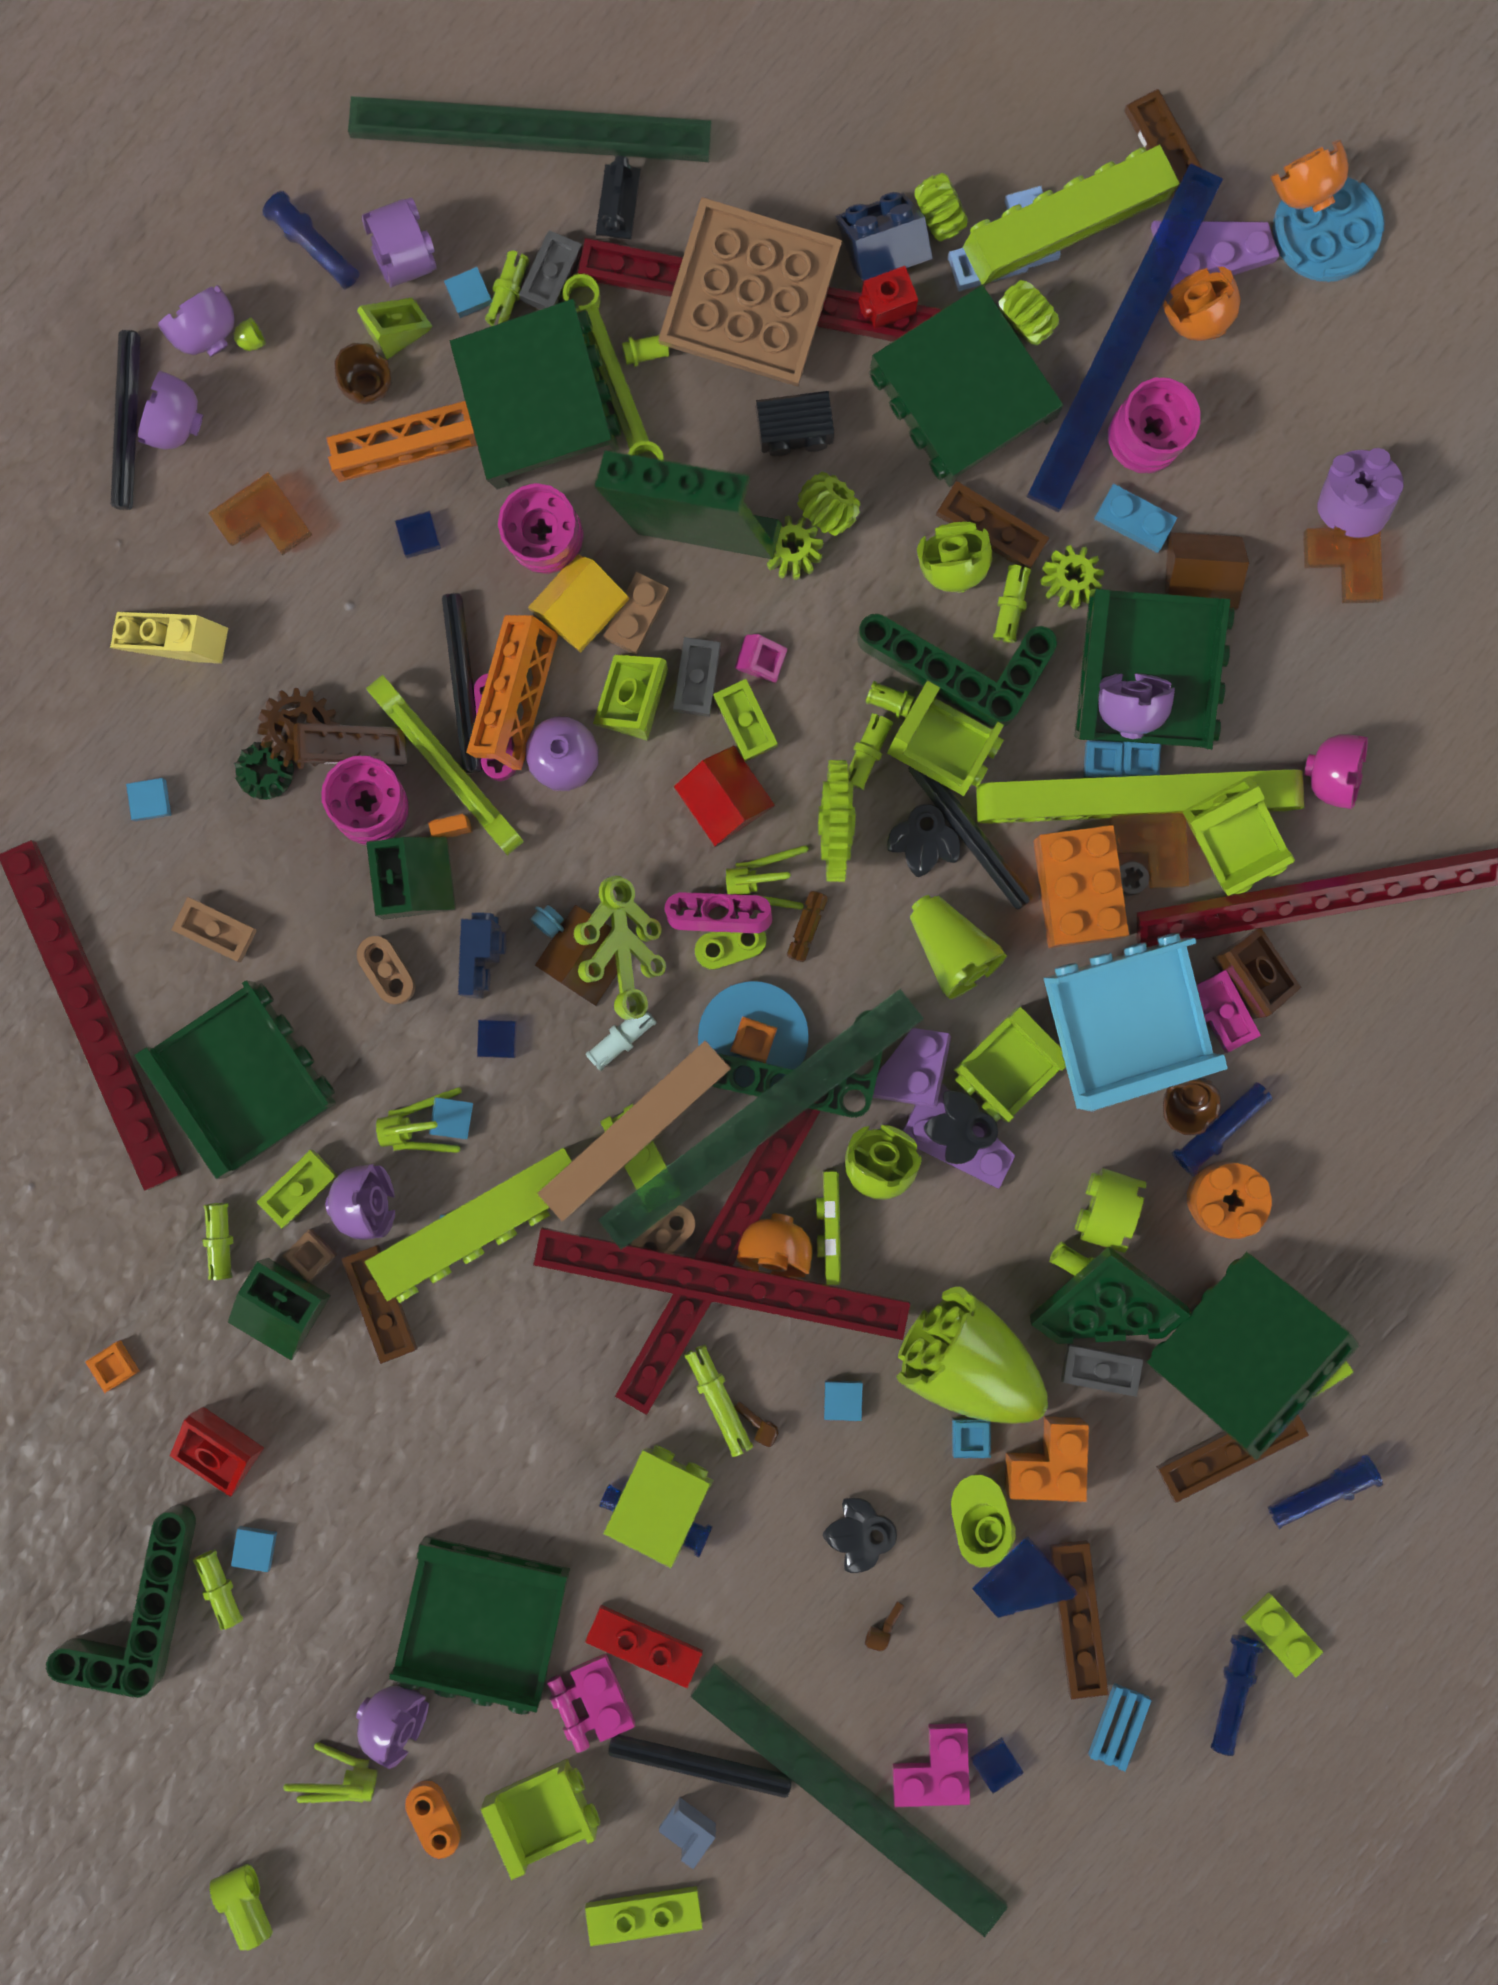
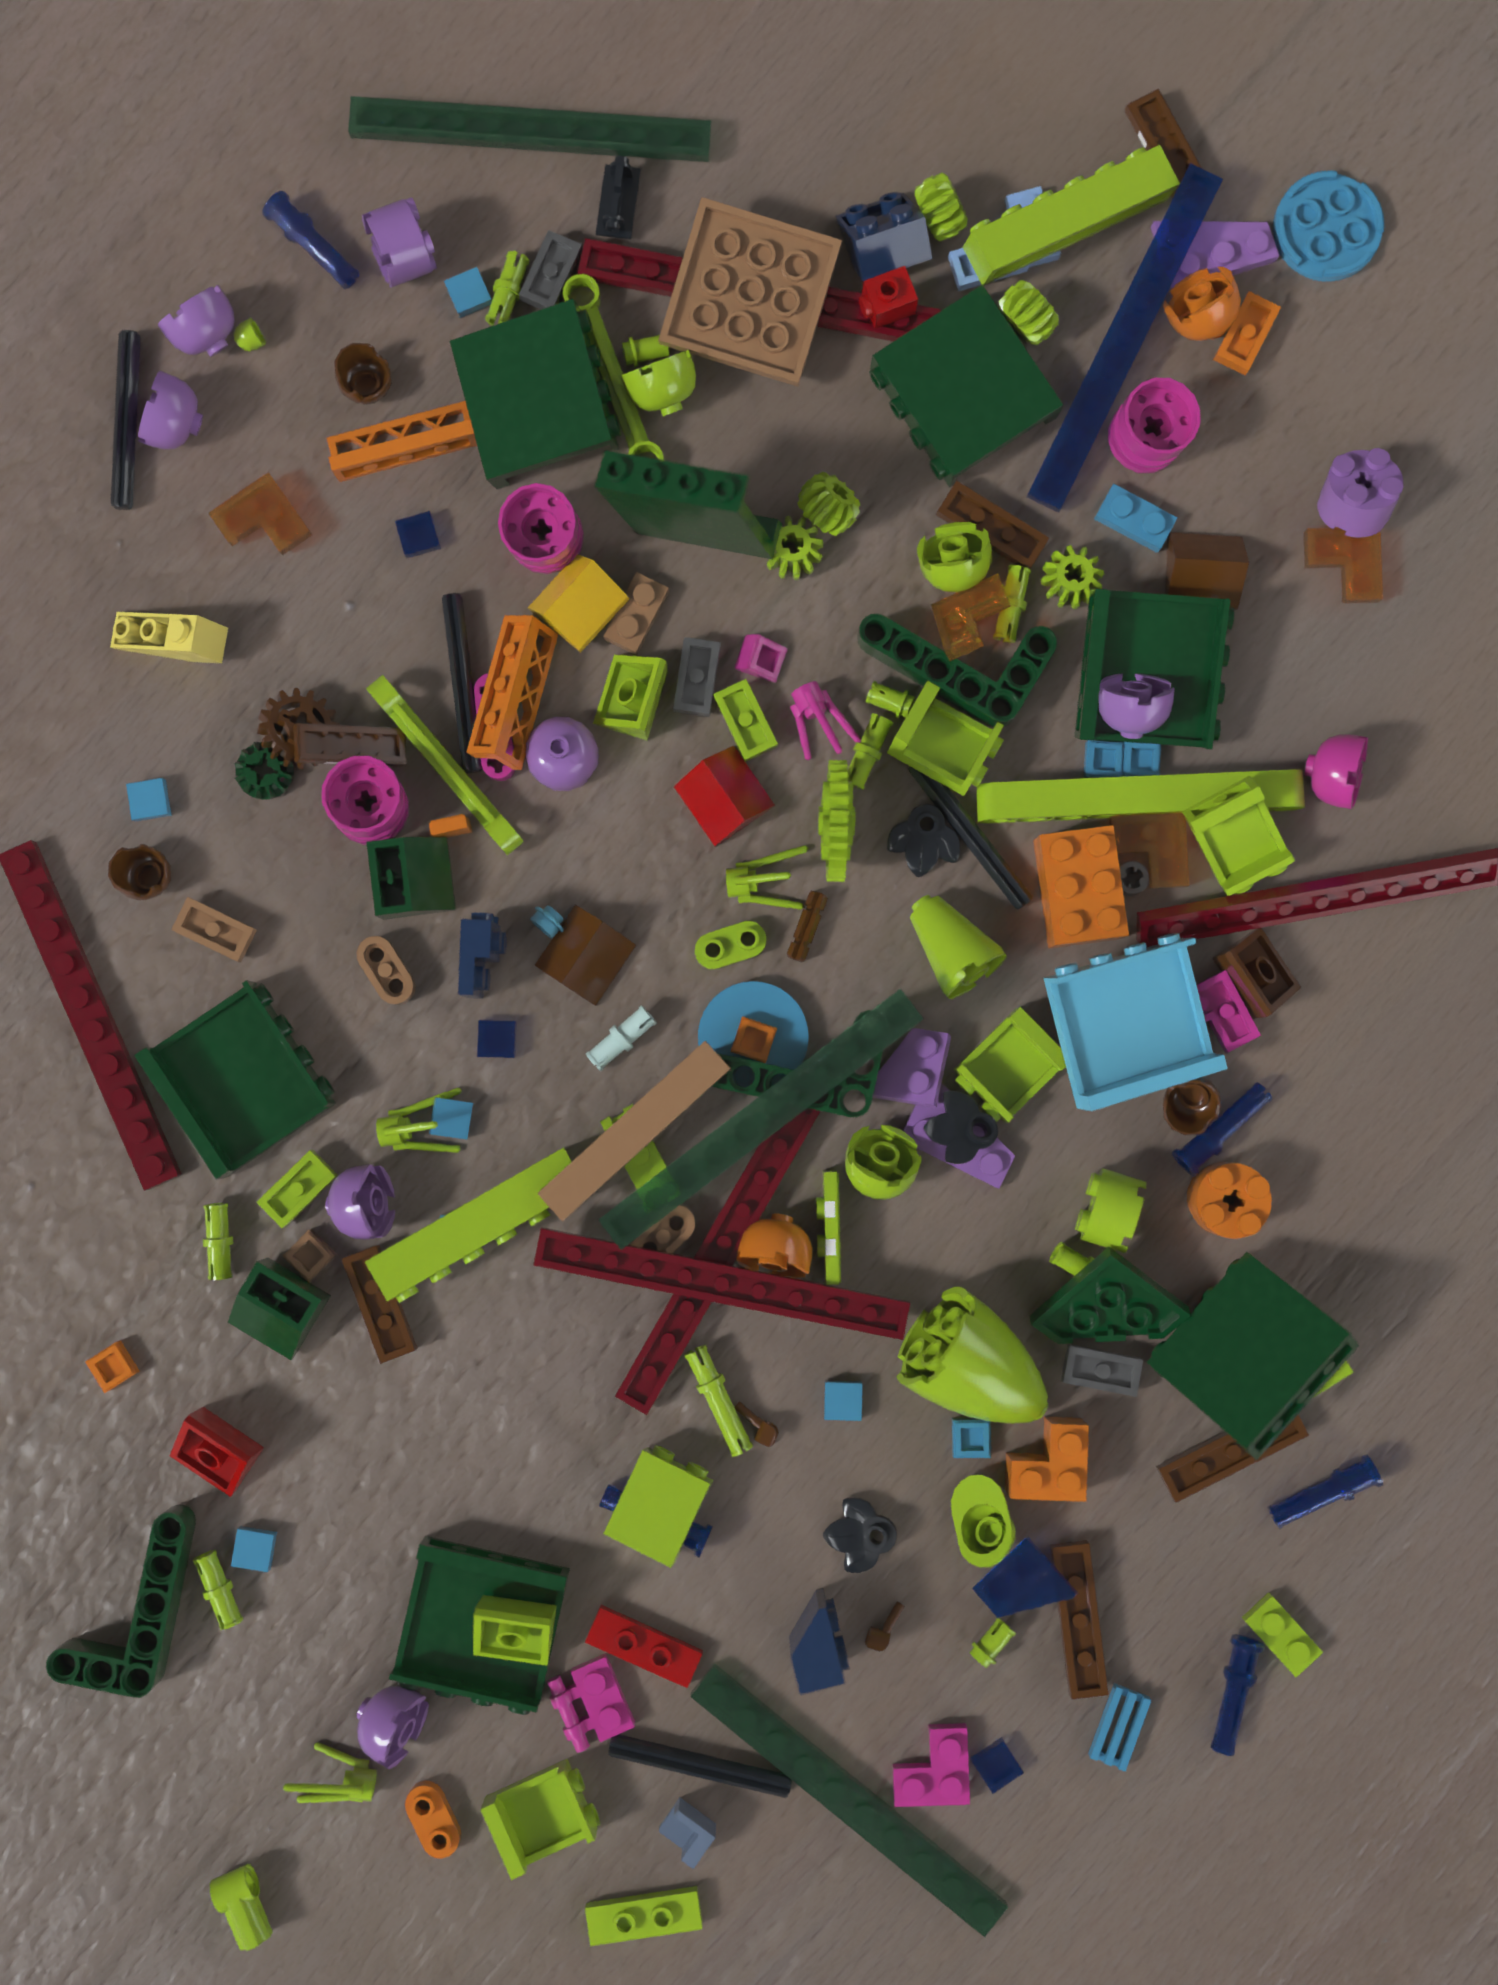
lime slope [357,297,433,360] -> none
lime plant [574,875,666,1020] -> none
dark pink beam [665,892,773,933] -> none
black brick [756,391,834,456] -> none
orange cylinder [1270,139,1349,213] -> none
none -> reddish brown hair [108,844,171,900]
none -> lime slope [473,1595,557,1666]
none -> lime cylinder [621,350,696,416]
none -> dark blue slope [789,1588,850,1695]
none -> dark pink plant [790,681,861,760]
none -> clear orange plate [931,573,1011,661]
none -> lime pin [969,1617,1016,1668]
none -> orange plate [1213,291,1281,376]

